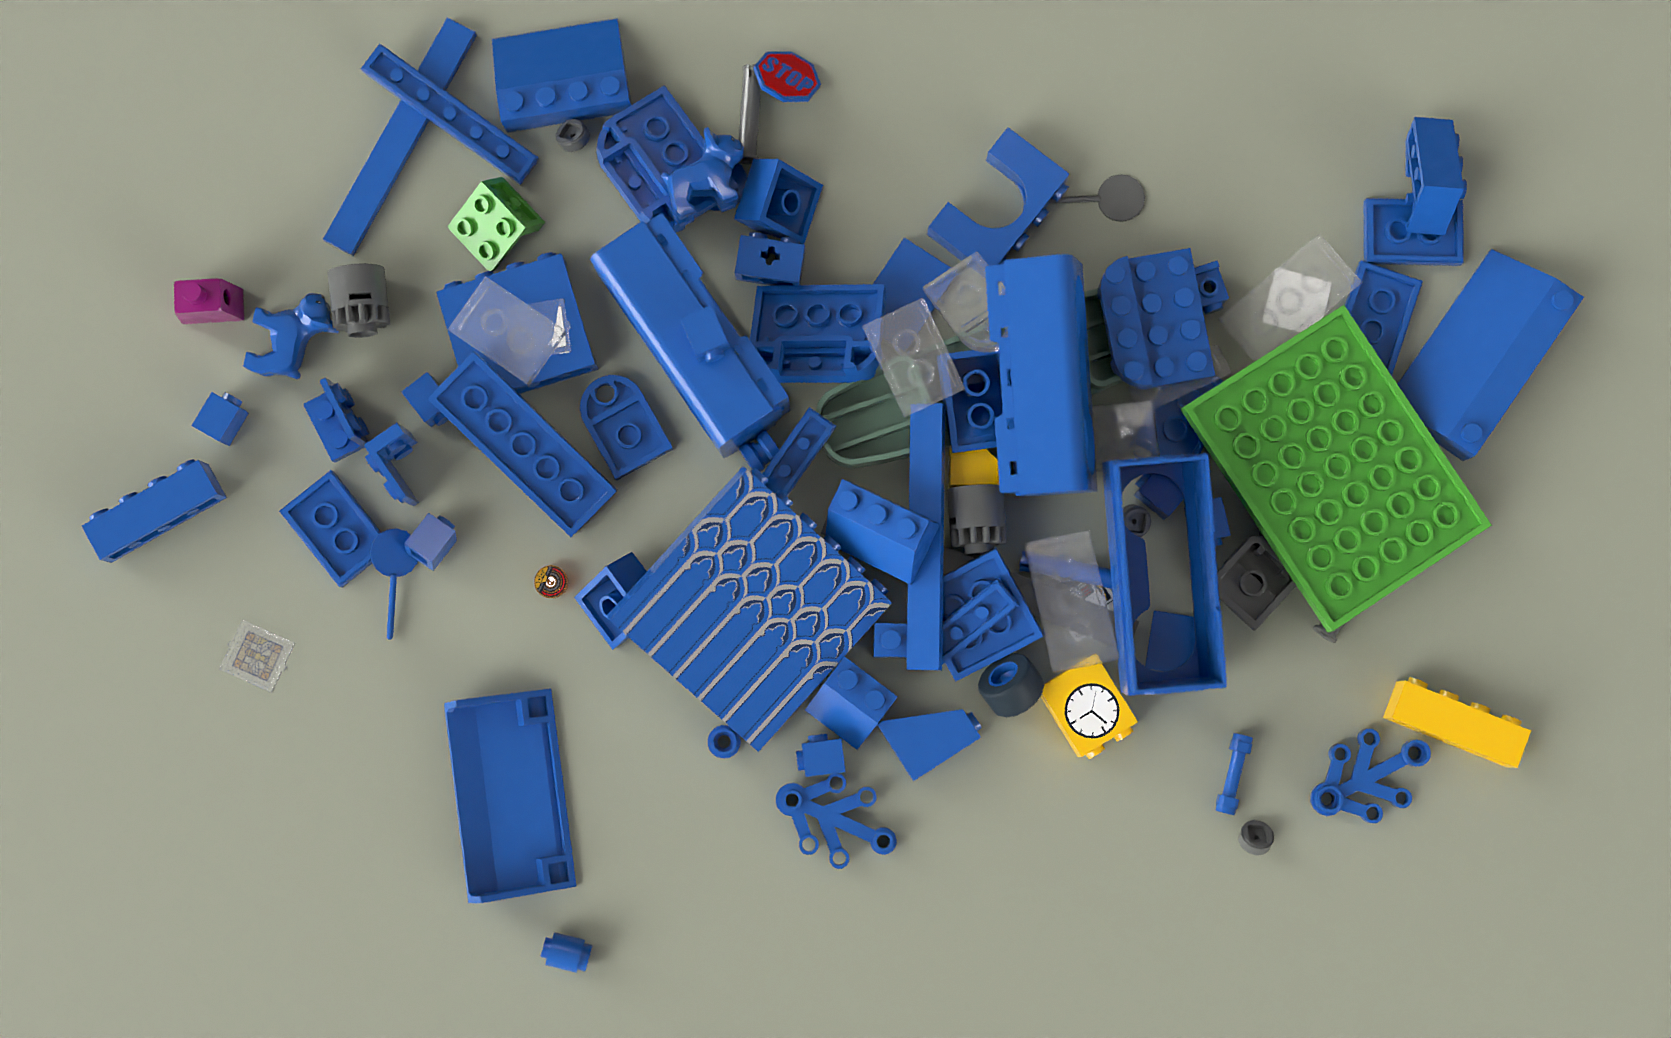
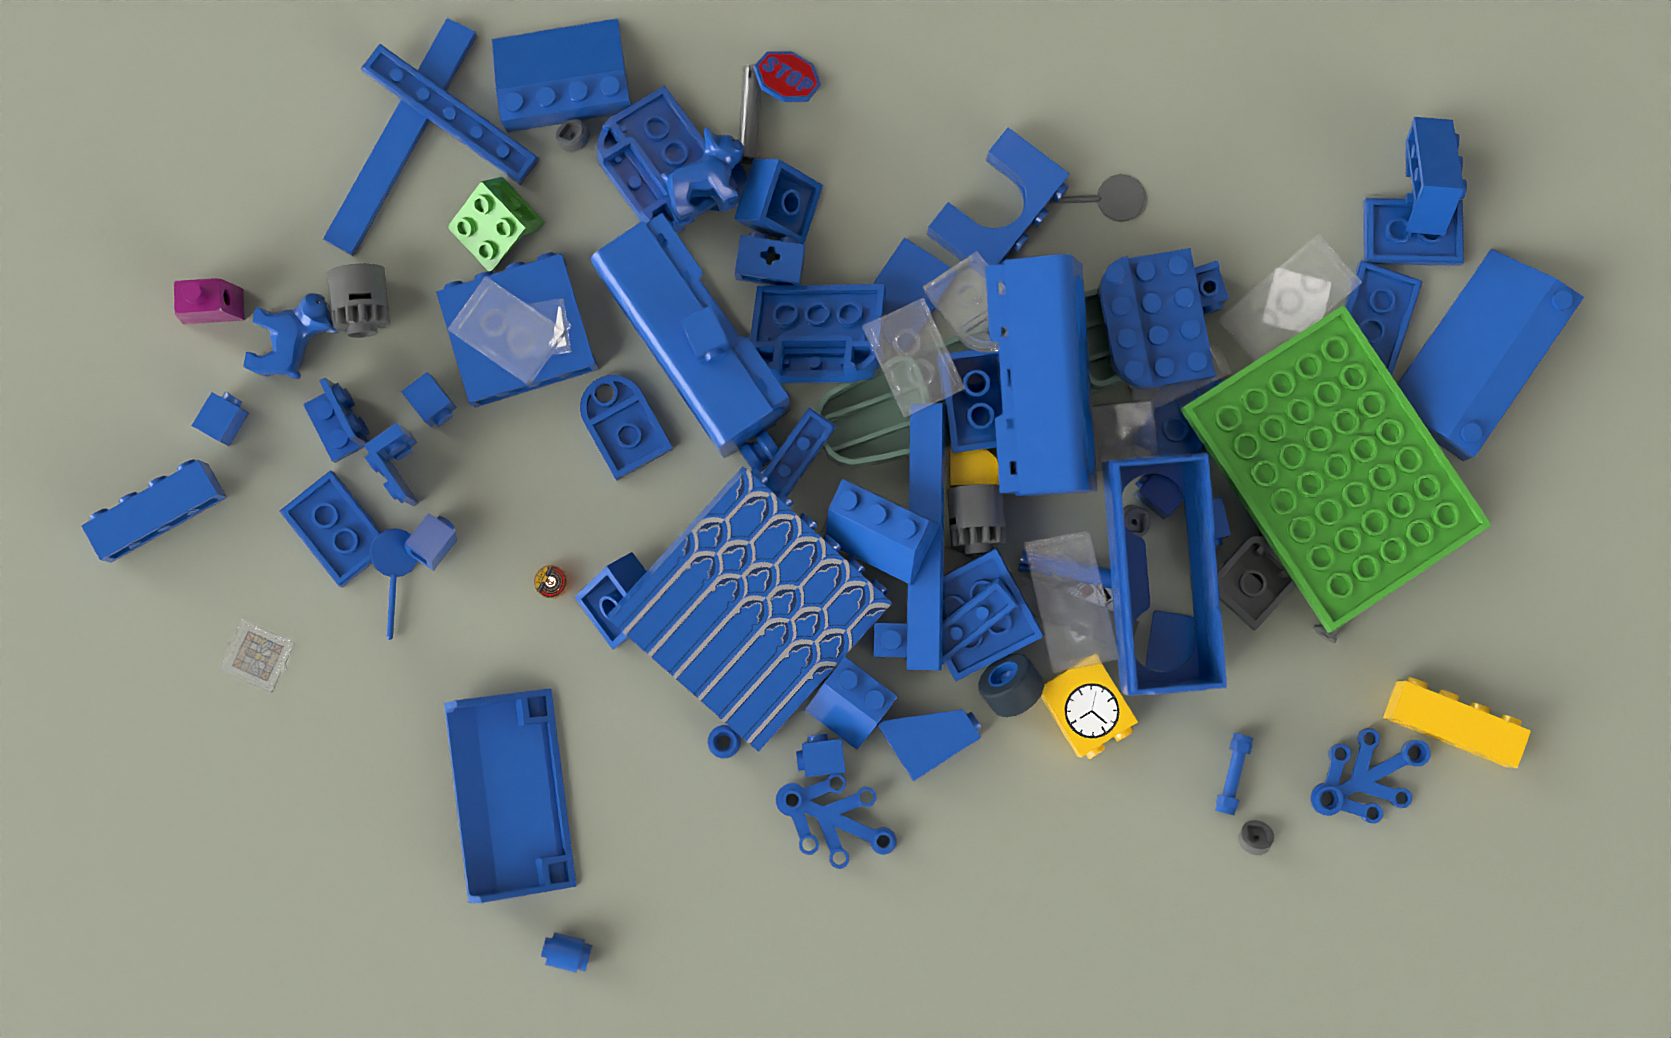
blue plate [427,351,617,537] -> none

